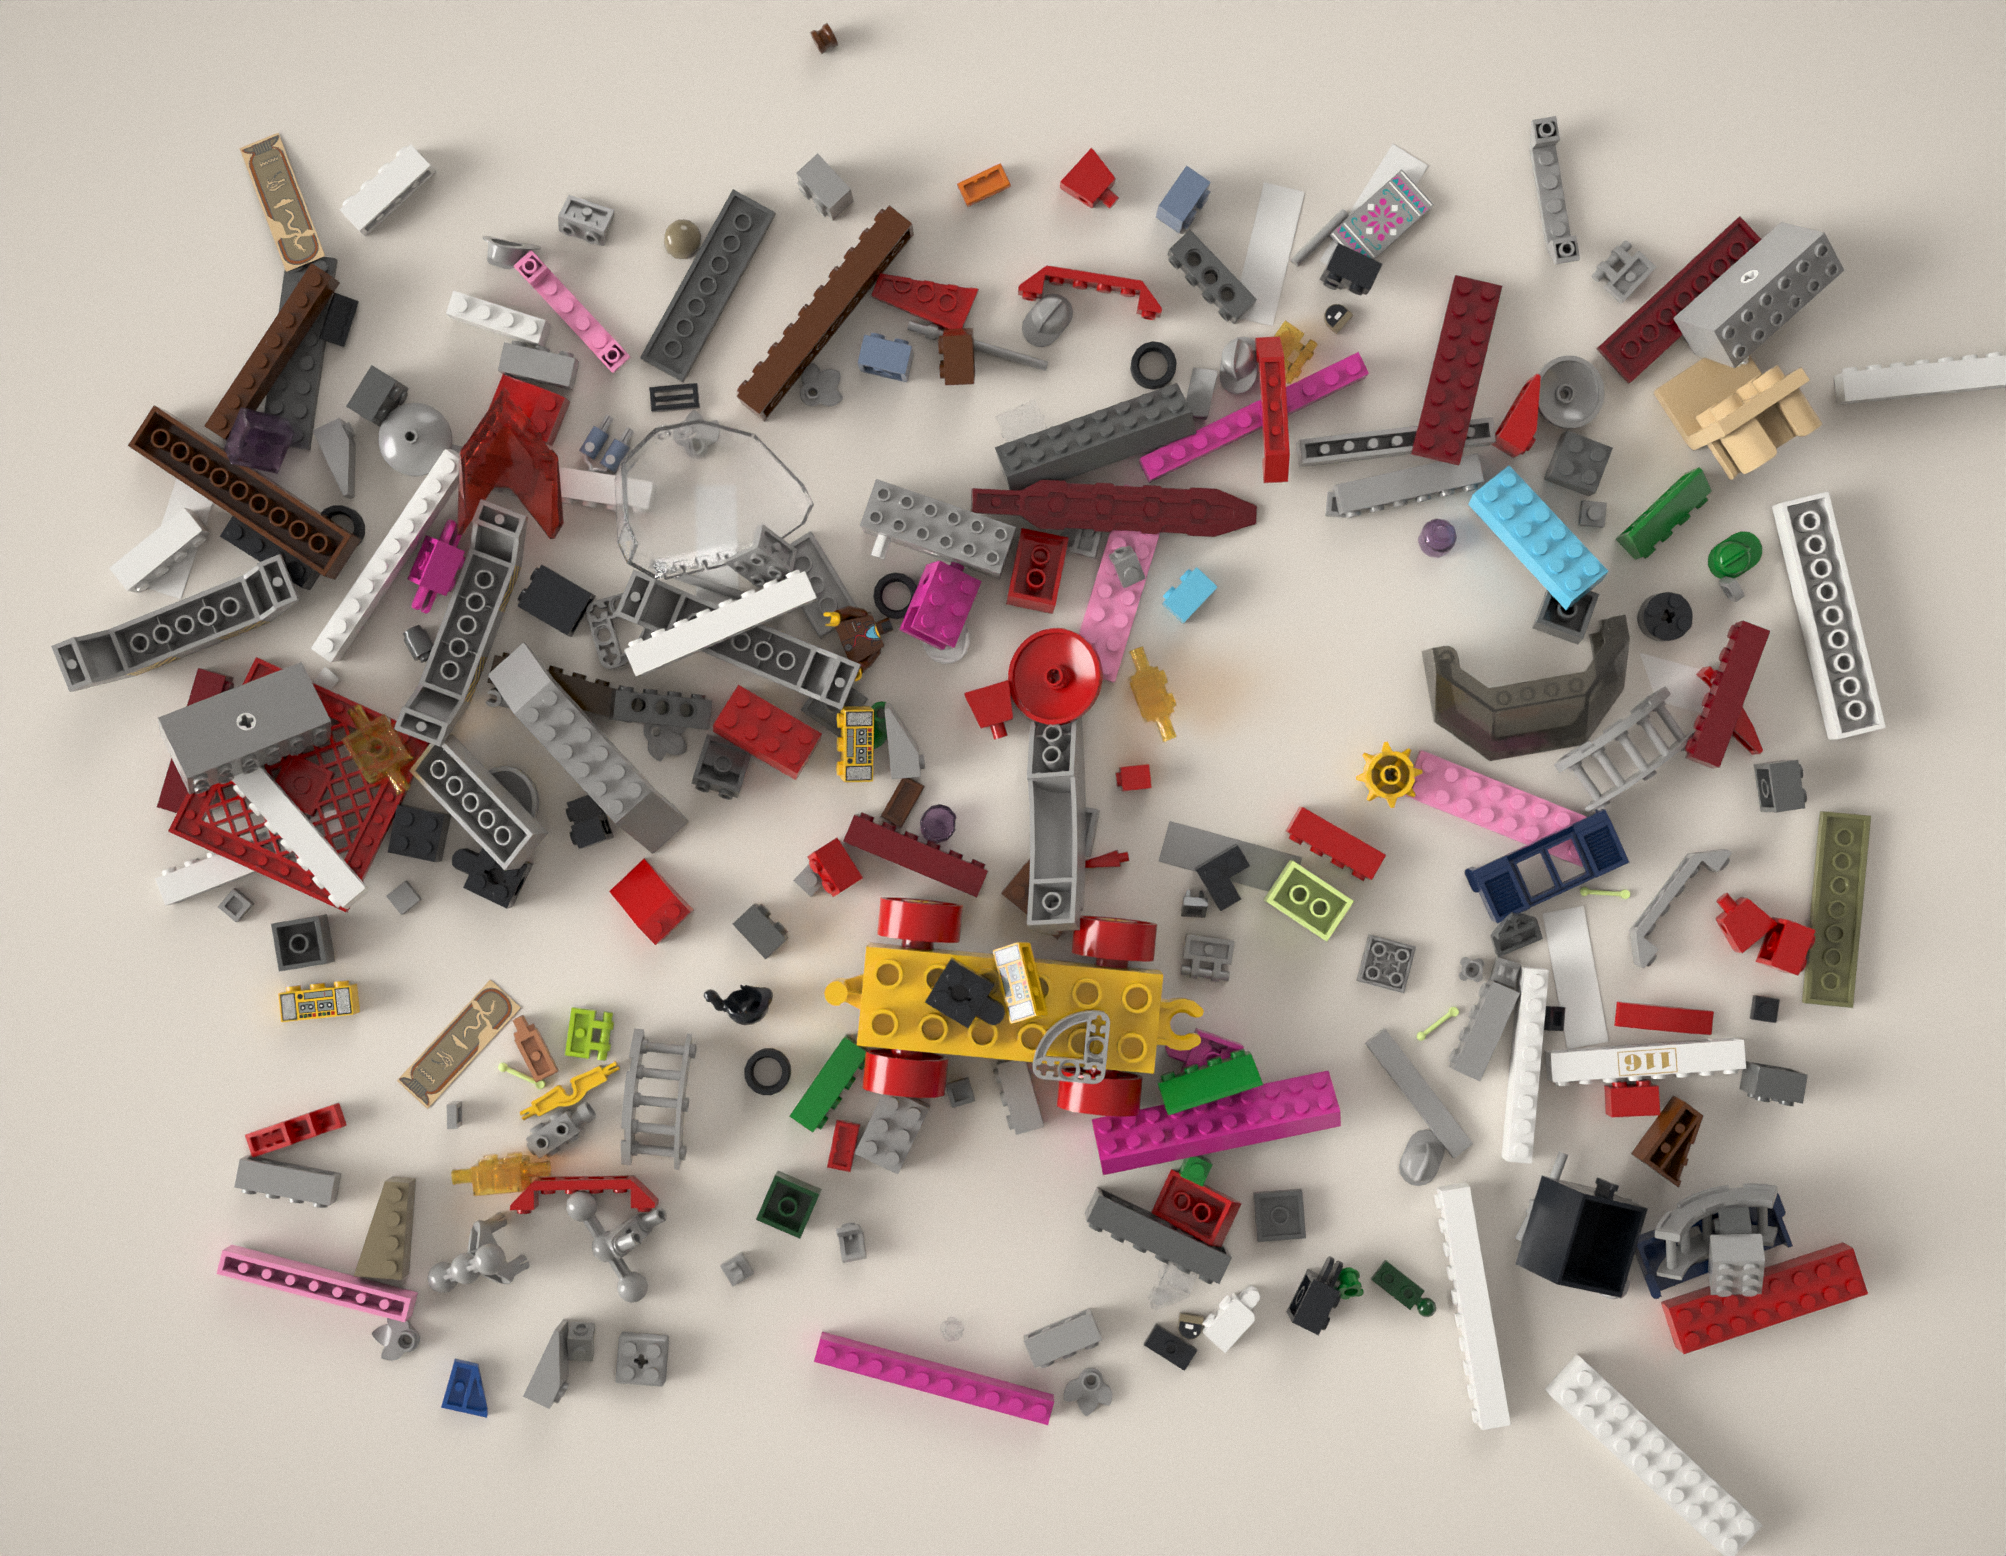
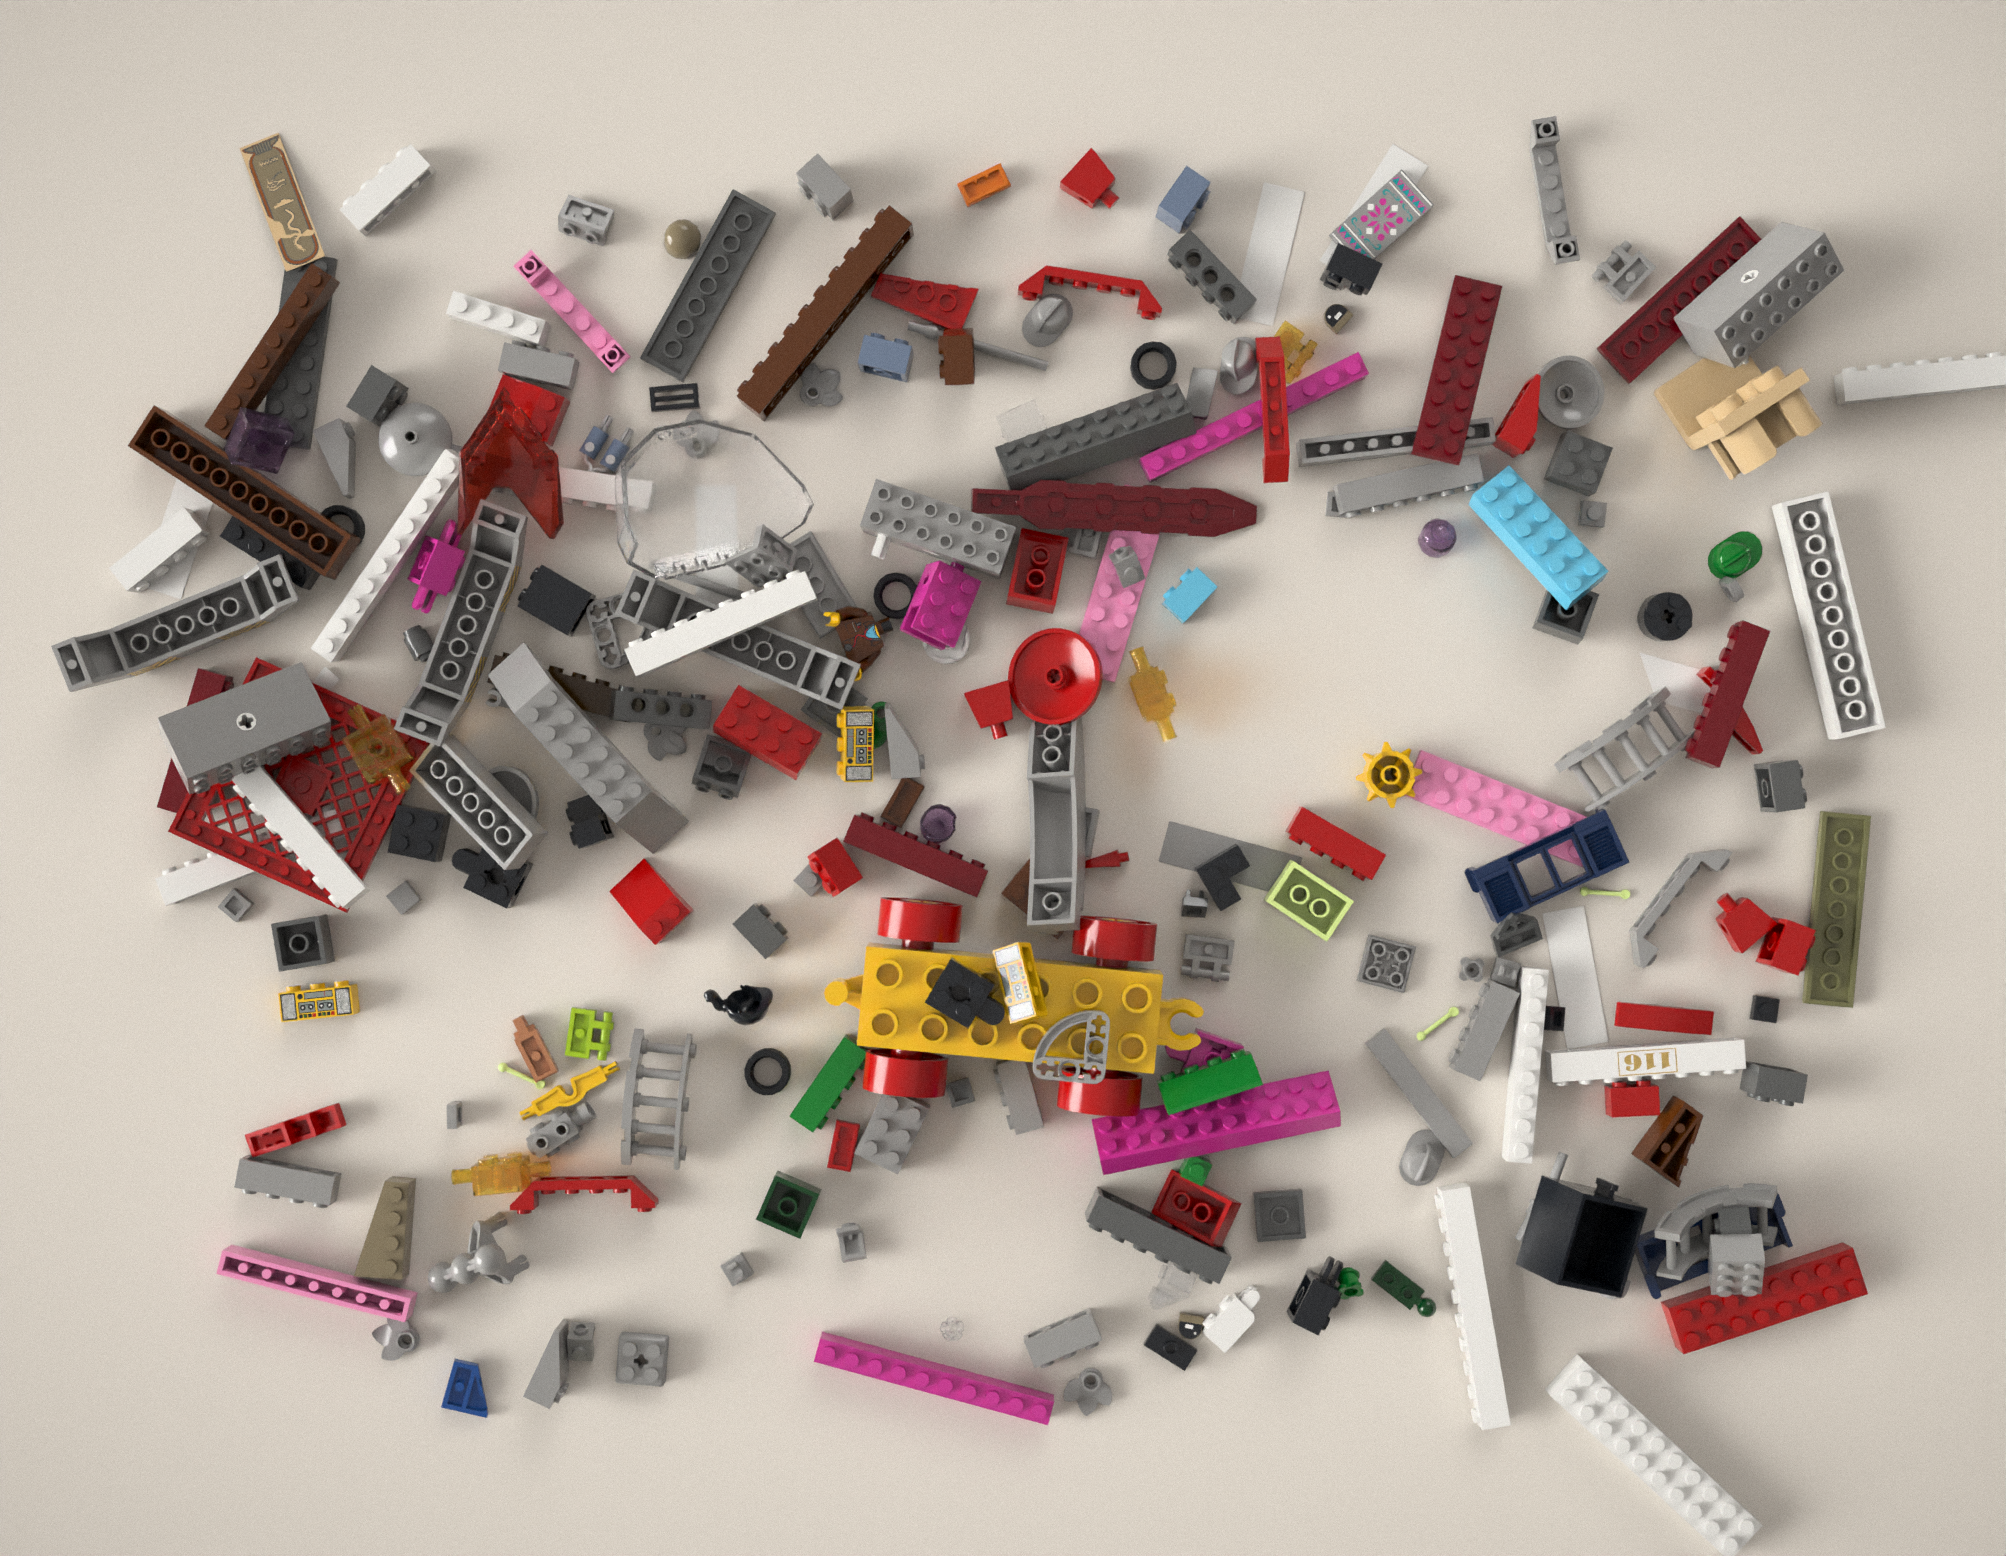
black plate [319,293,359,347] -> none
sticker [397,979,521,1109] -> none
light grey piece [483,236,541,269] -> none
light grey connector [566,1190,667,1303] -> none
reddish brown wheel [810,23,838,54] -> none
red brick [1115,764,1152,791] -> none
light grey bar [1291,209,1349,267] -> none
clear smoke windscreen [1422,615,1630,761] -> none
green slope [1616,467,1712,560] -> none

